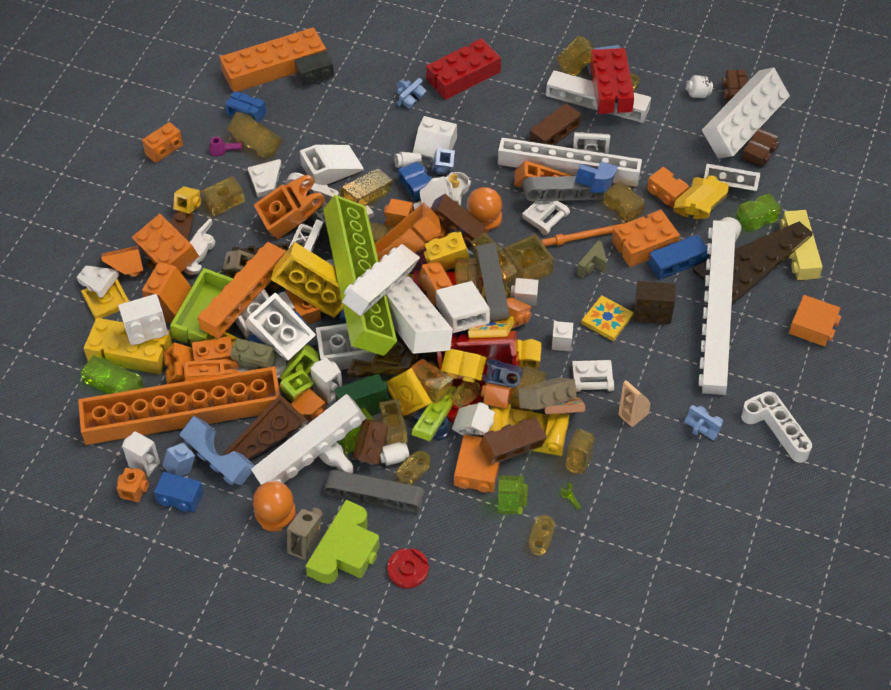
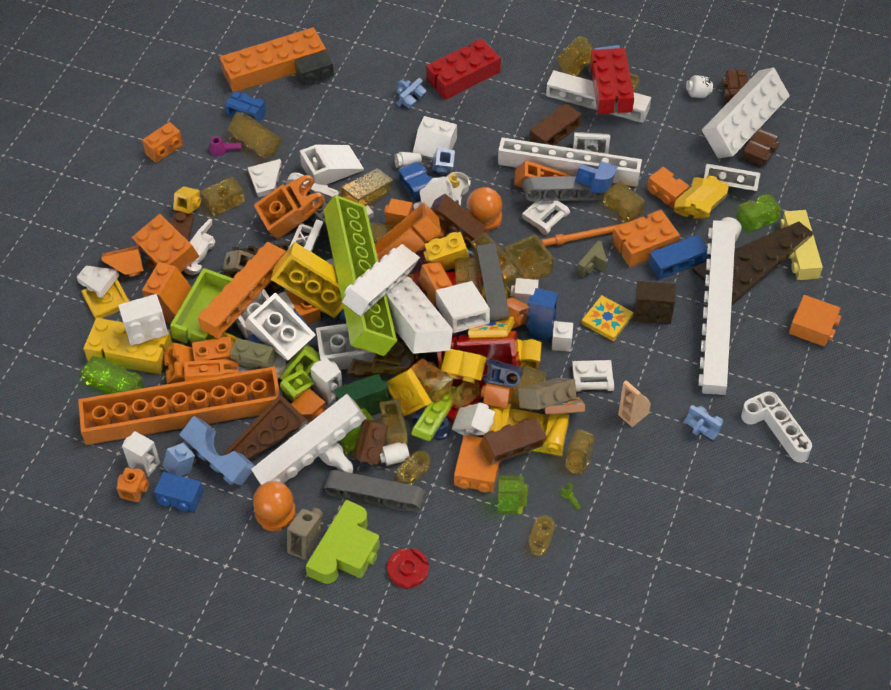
none -> blue brick [526,288,558,342]

